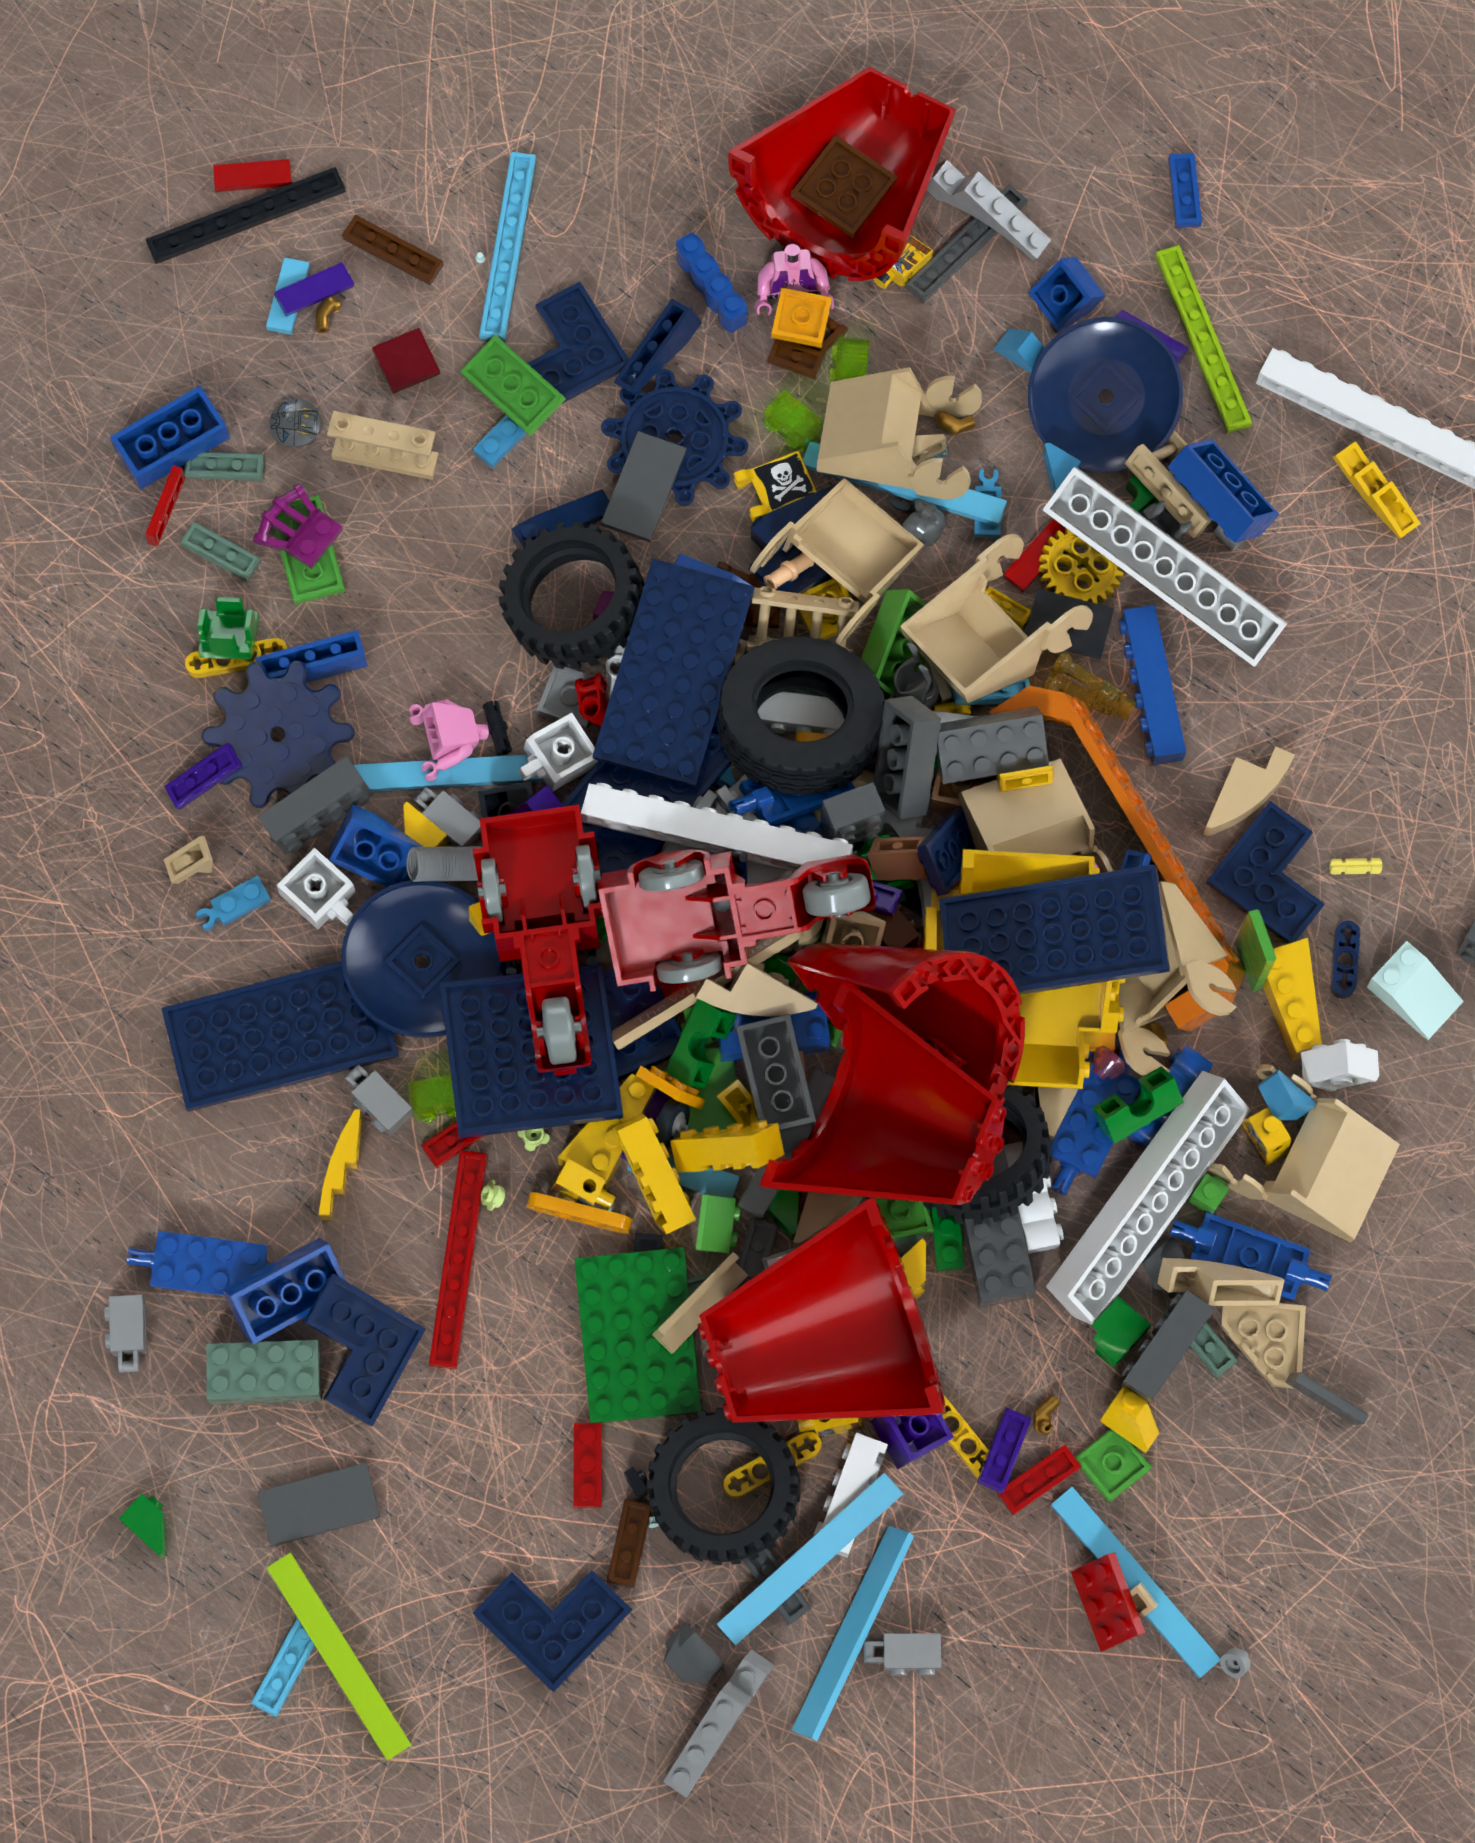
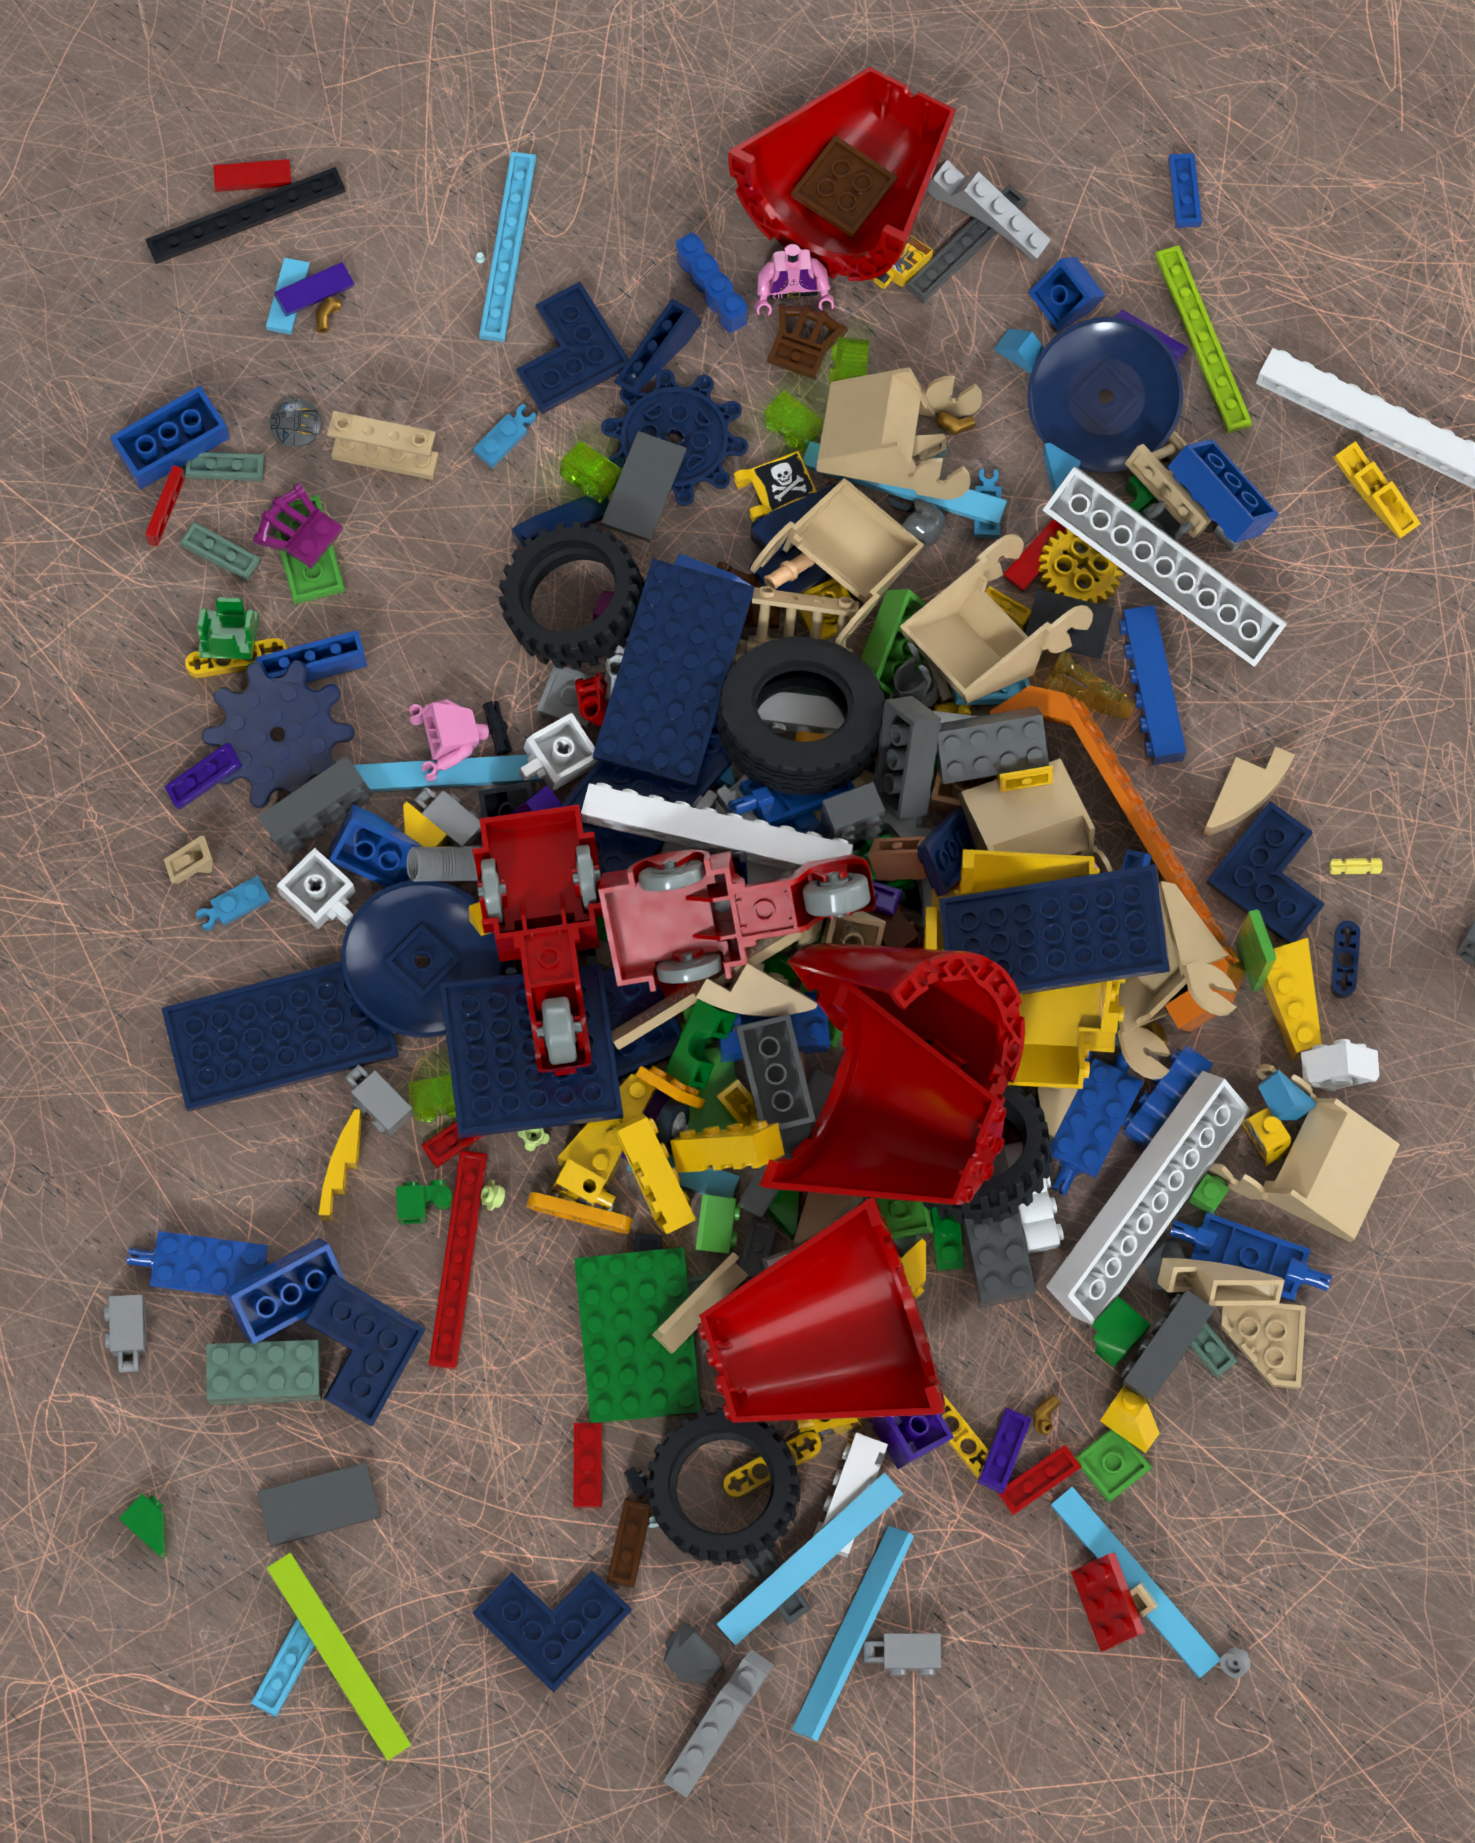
reddish brown plate [342,215,444,286] -> none
dark red tile [372,328,440,394] -> none
bright green tile [460,335,566,437] -> none
light orange plate [771,288,832,348] -> none
clear pink cone [1091,1045,1127,1080] -> none
green arch [1092,1066,1184,1144] -> none
dark grey tile [1285,1372,1369,1425] -> none
light aqua slope [1367,941,1464,1040] -> none
none -> green brick [396,1180,453,1225]
none -> clear neon green brick [559,441,622,503]

